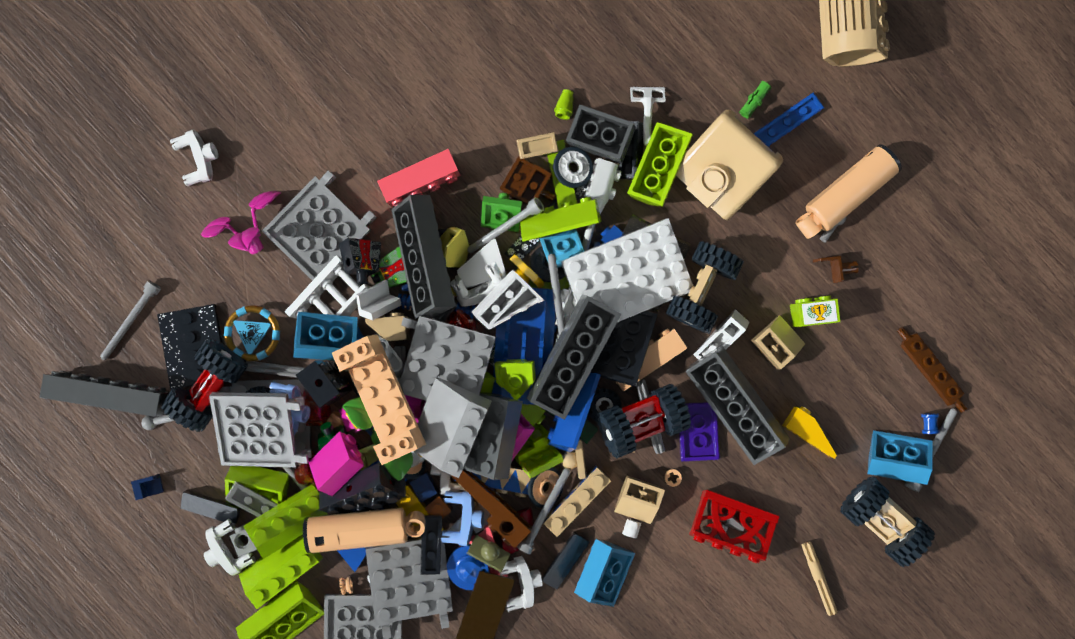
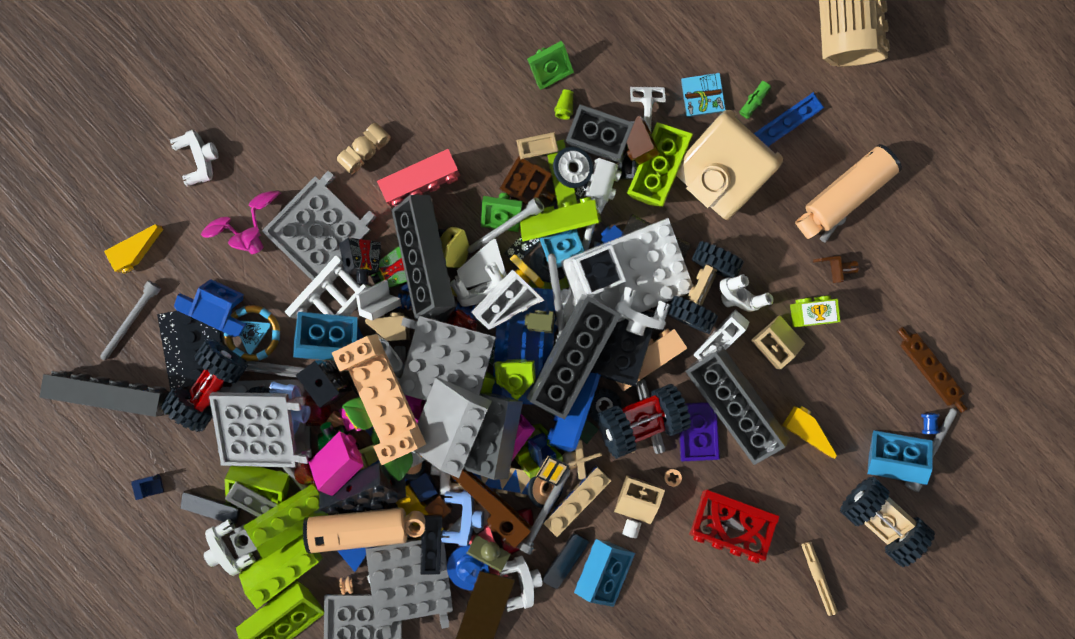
light grey bar [141,415,175,430] -> none
lime brick [521,404,546,426] -> none
none -> yellow slope [104,224,163,274]
none -> blue plate [174,279,246,337]
none -> tan piece [337,123,391,174]
none -> olive brick [525,310,555,333]
none -> bright green tile [527,41,574,90]
none -> dark blue panel [527,432,556,468]
none -> piece [536,453,602,486]
none -> piece [572,244,626,297]
none -> white connector [615,287,671,336]
none -> reddish brown slope [626,116,660,165]
none -> medium azure tile [681,73,725,117]
none -> white connector [720,274,773,312]

